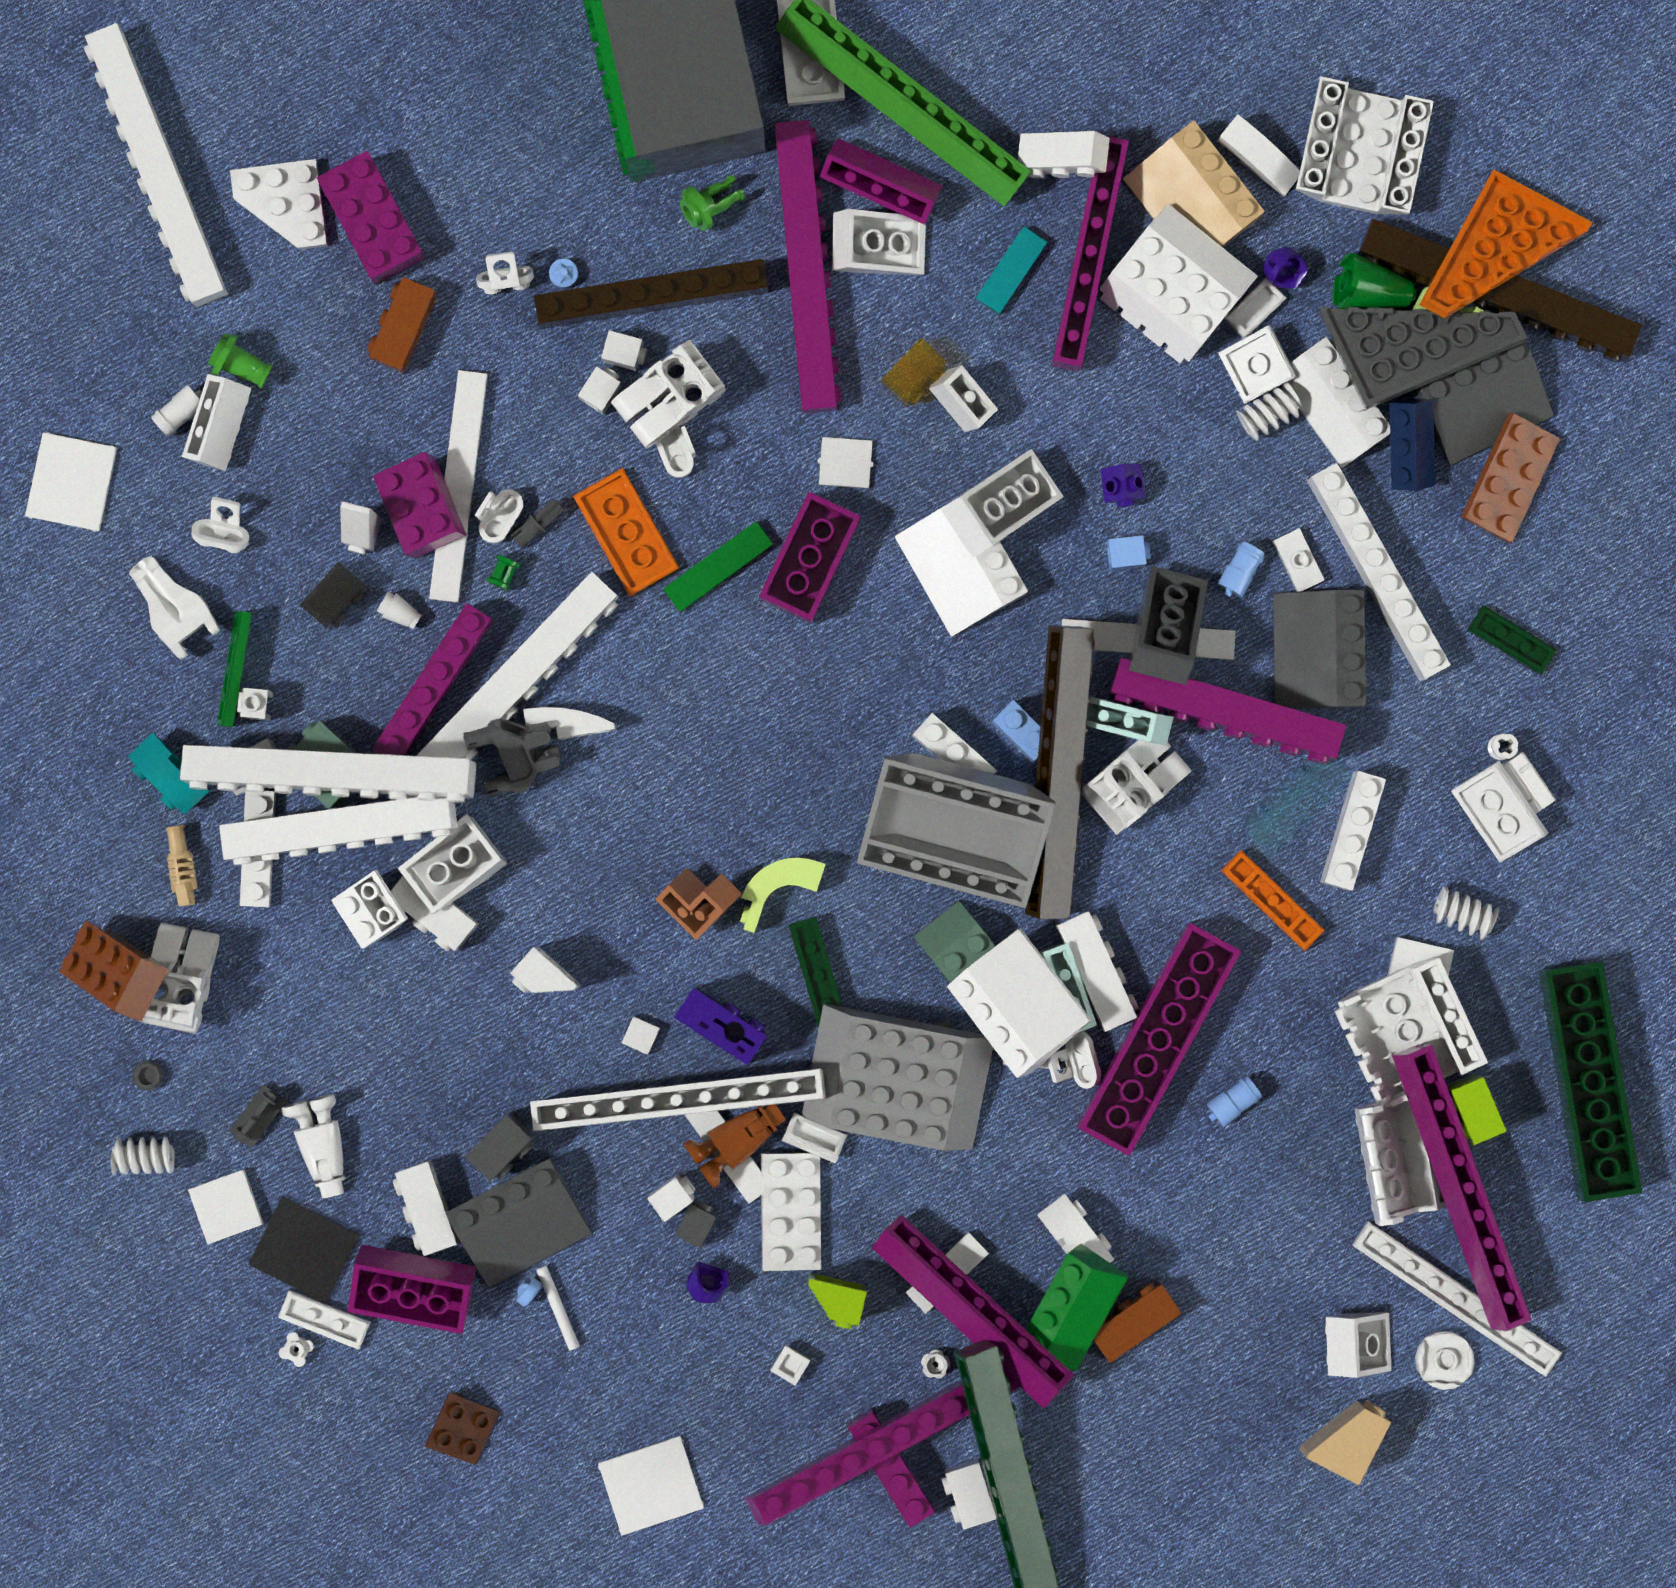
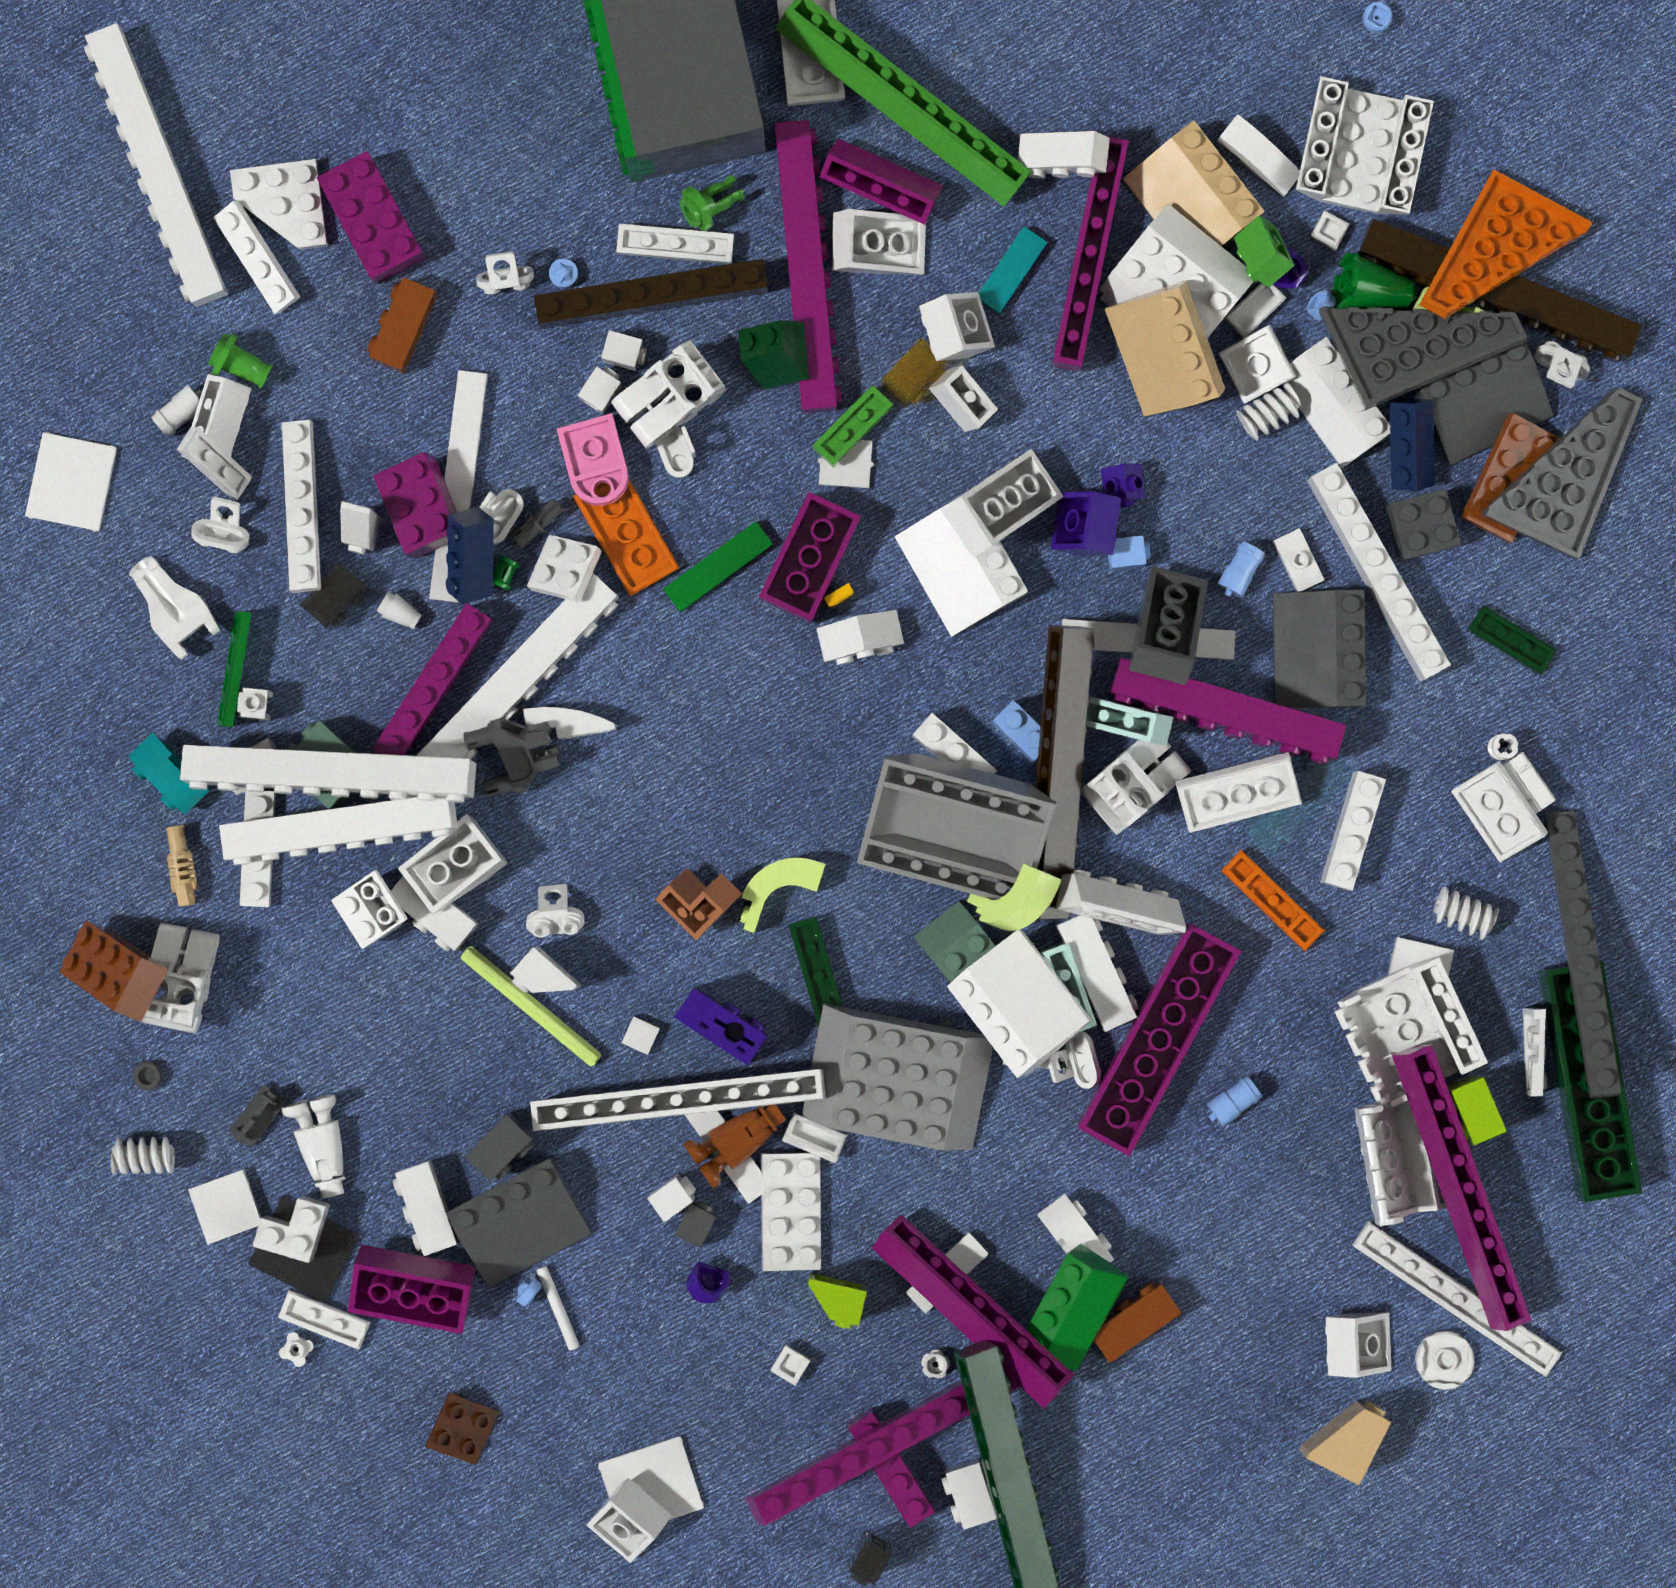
none -> white tile [177,426,252,500]
none -> white plate [213,200,300,314]
none -> white brick [253,1196,330,1263]
none -> white plate [282,419,321,593]
none -> dark blue brick [445,507,494,604]
none -> yellowish green axle [461,946,602,1067]
none -> white bracket [526,884,584,938]
none -> white plate [527,535,602,603]
none -> bright pink plate [557,413,629,506]
none -> white slope [586,1478,672,1563]
none -> white plate [616,224,734,264]
none -> dark green slope [738,320,809,389]
none -> bright green plate [812,385,893,468]
none -> white brick [817,610,904,665]
none -> yellow tile [824,583,854,609]
none -> clear smoke brick [849,1530,892,1586]
none -> white brick [919,292,995,361]
none -> yellowish green arch [967,863,1061,931]
none -> dark purple brick [1051,491,1121,556]
none -> white slope [1056,870,1186,935]
none -> tan slope [1105,280,1225,417]
none -> white tile [1175,752,1302,833]
none -> bright green brick [1234,215,1295,288]
none -> light blue tile [1307,290,1336,320]
none -> white tile [1310,210,1349,251]
none -> light blue tile [1362,2,1393,33]
none -> dark grey brick [1385,489,1461,563]
none -> dark grey wing [1481,388,1643,559]
none -> white wing [1523,1008,1547,1096]
none -> white bracket [1534,341,1590,388]
none -> dark grey plate [1544,810,1621,1098]

